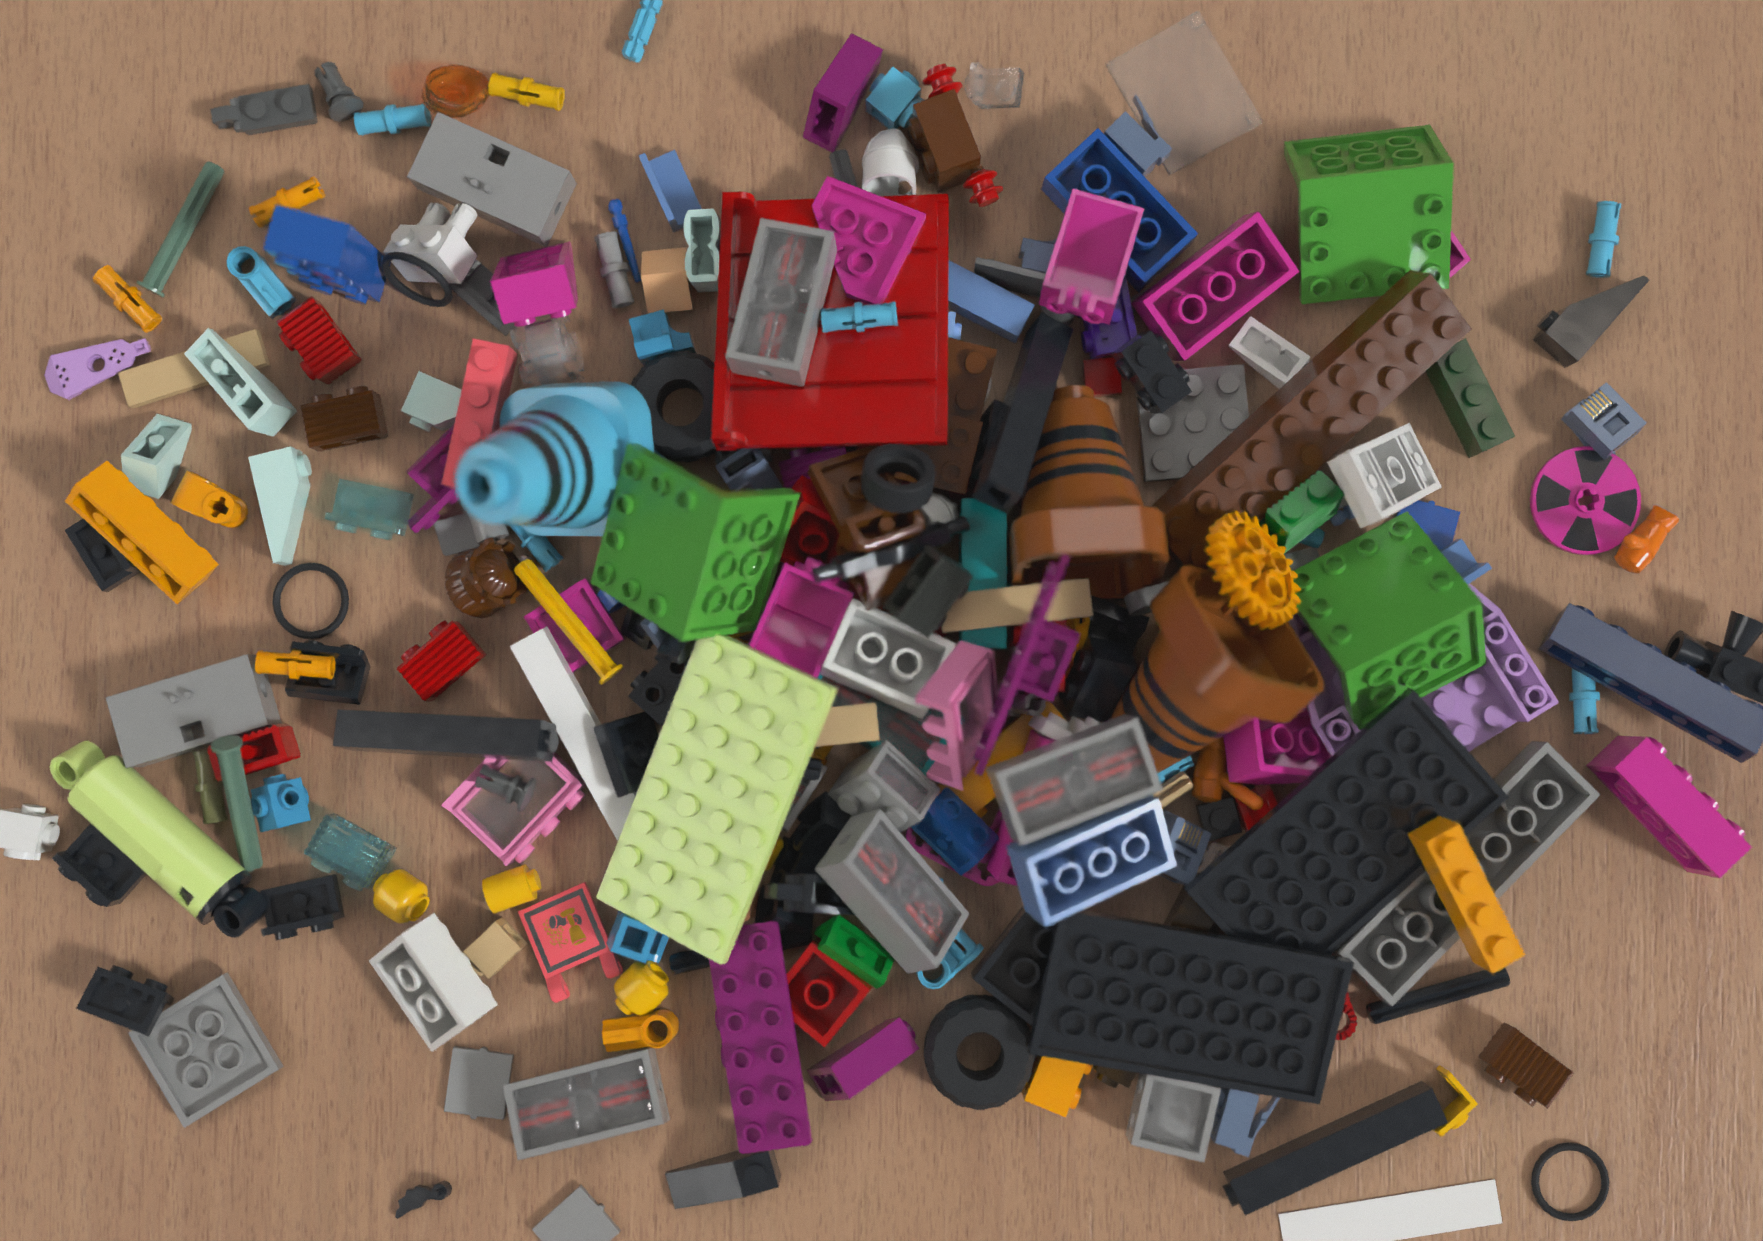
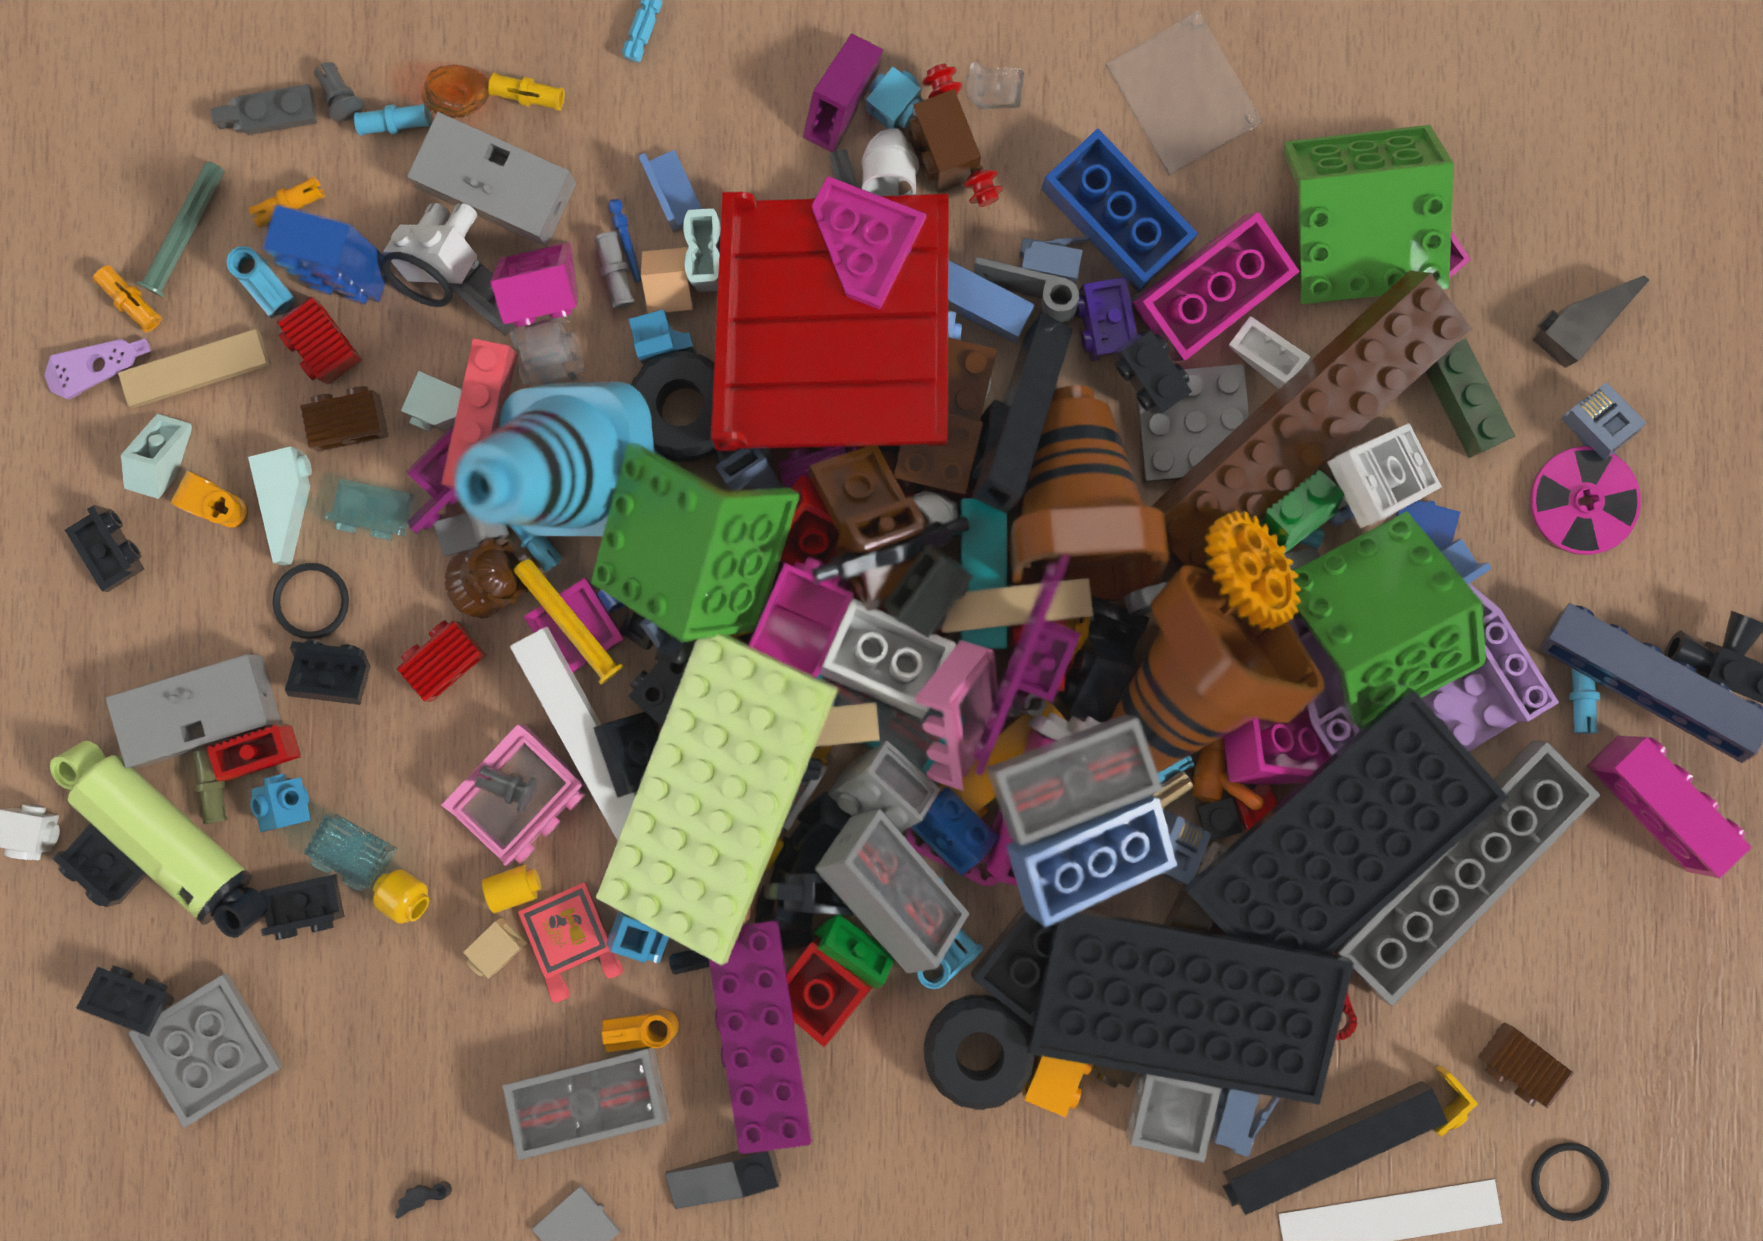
light orange brick [65,461,219,605] -> none
light aqua slope [184,328,297,437] -> none
sand green axle [211,735,263,872] -> none
light orange pin [255,650,336,680] -> none
black brick [333,709,558,762] -> none
white brick [369,913,498,1052] -> none
light grey piece [444,1046,514,1120] -> none
yellow head [614,961,669,1016] -> none
brick [726,218,837,387] -> none
magenta slope [807,1017,920,1101] -> none
medium azure pin [821,301,898,333] -> none
black tyre [861,444,935,513] -> none
dark pink piece [1039,189,1144,325] -> none
red tile [1082,358,1122,397] -> none
sand blue piece [1104,94,1172,177] -> none
black axle [1366,967,1510,1024] -> none
light orange brick [1408,816,1525,974] -> none
medium azure pin [1586,201,1622,278] -> none
orange piece [1614,505,1679,574] -> none

